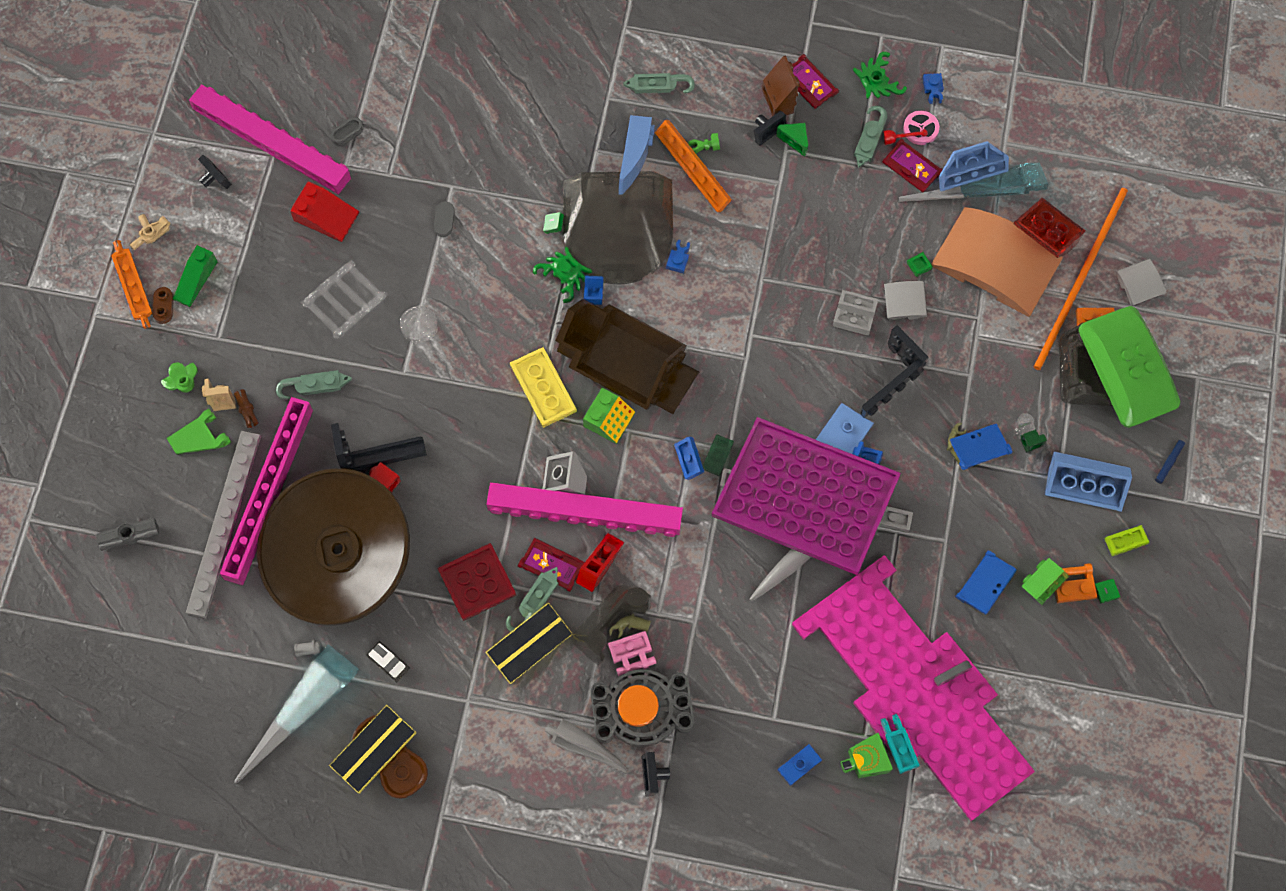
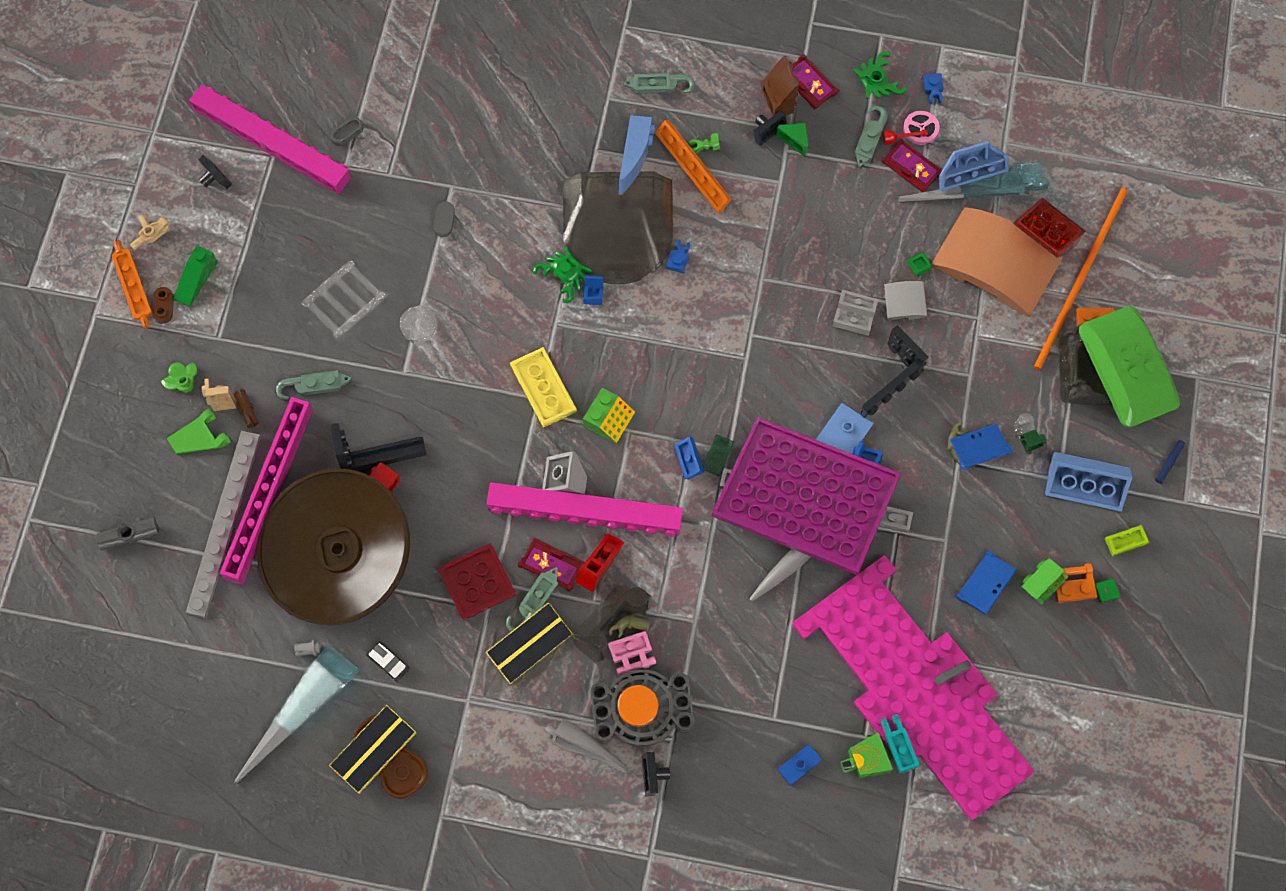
red slope [290,181,359,242] -> none
tile [543,212,564,234] -> none
dark brown panel [555,299,699,414] -> none
light grey slope [1115,259,1167,306] -> none

